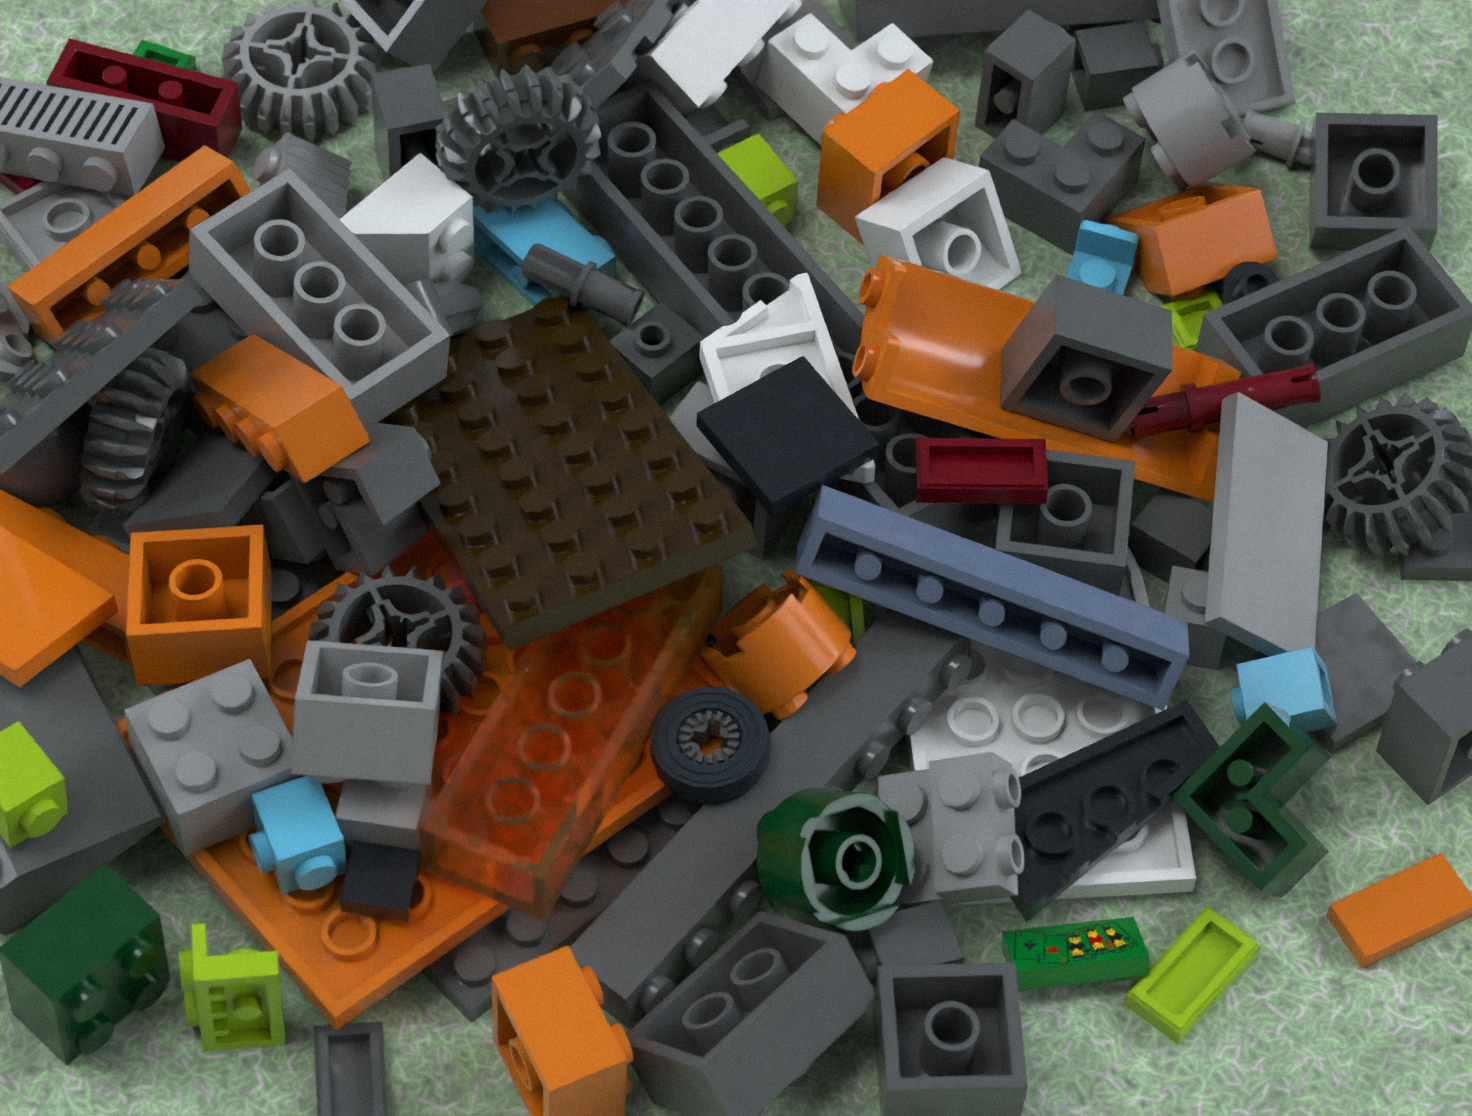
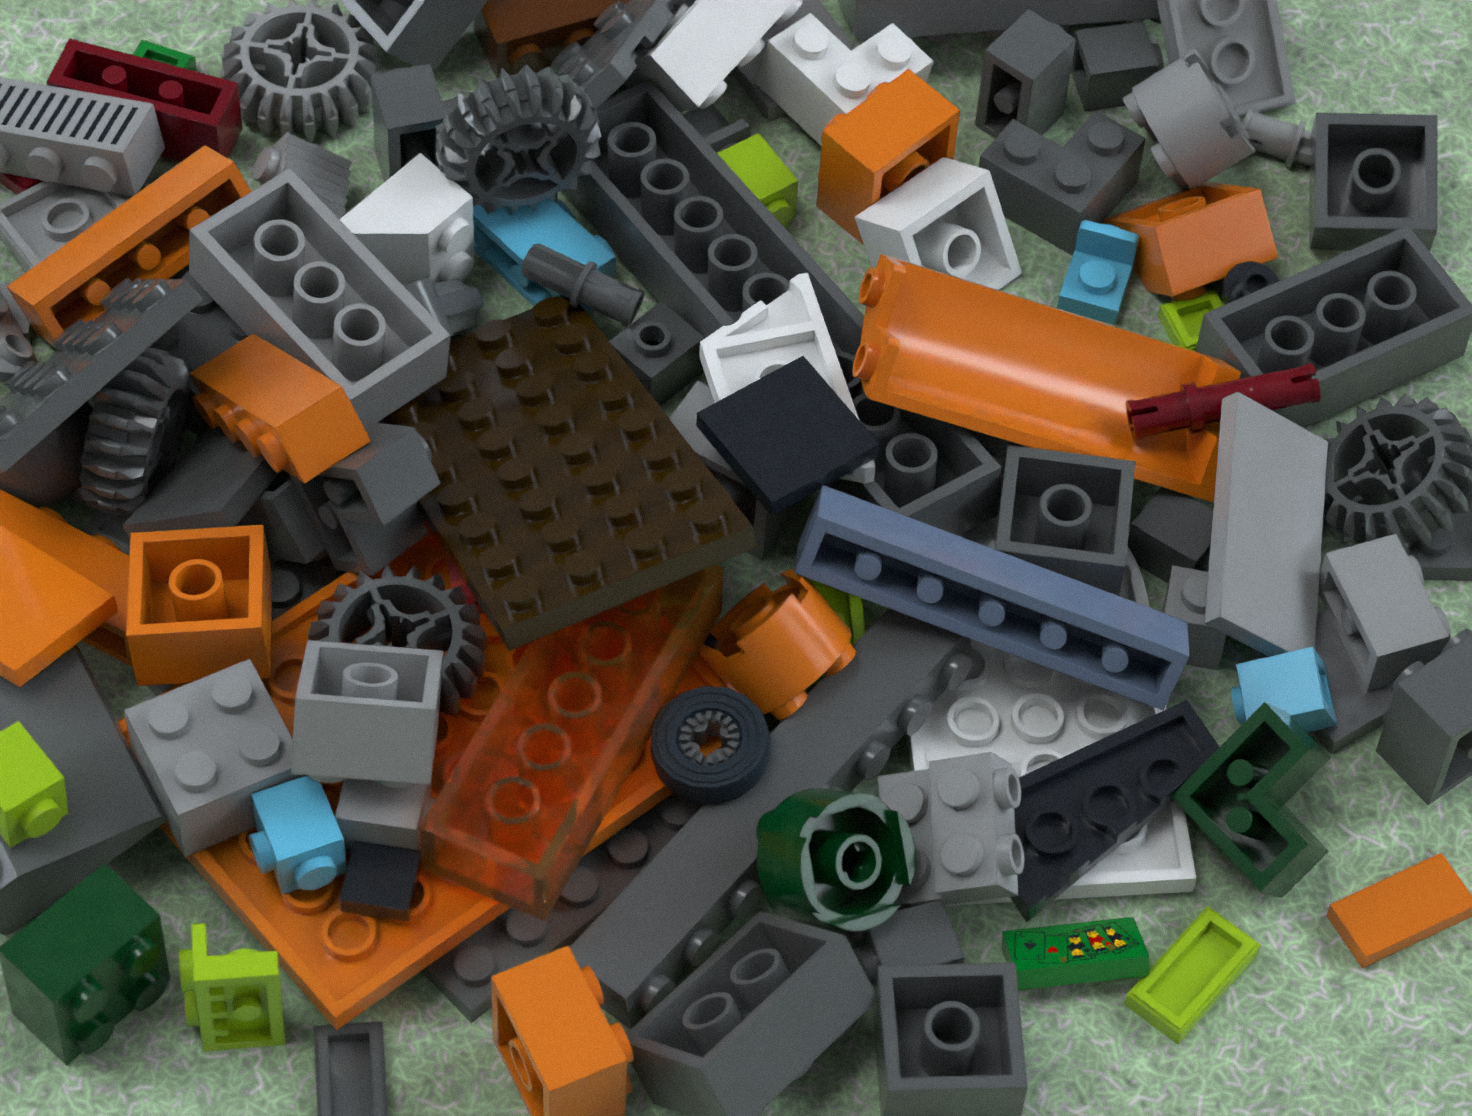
dark red tile [915,438,1048,504] -> none
dark grey brick [1000,274,1172,443] -> none
none -> light grey brick [1318,534,1451,691]

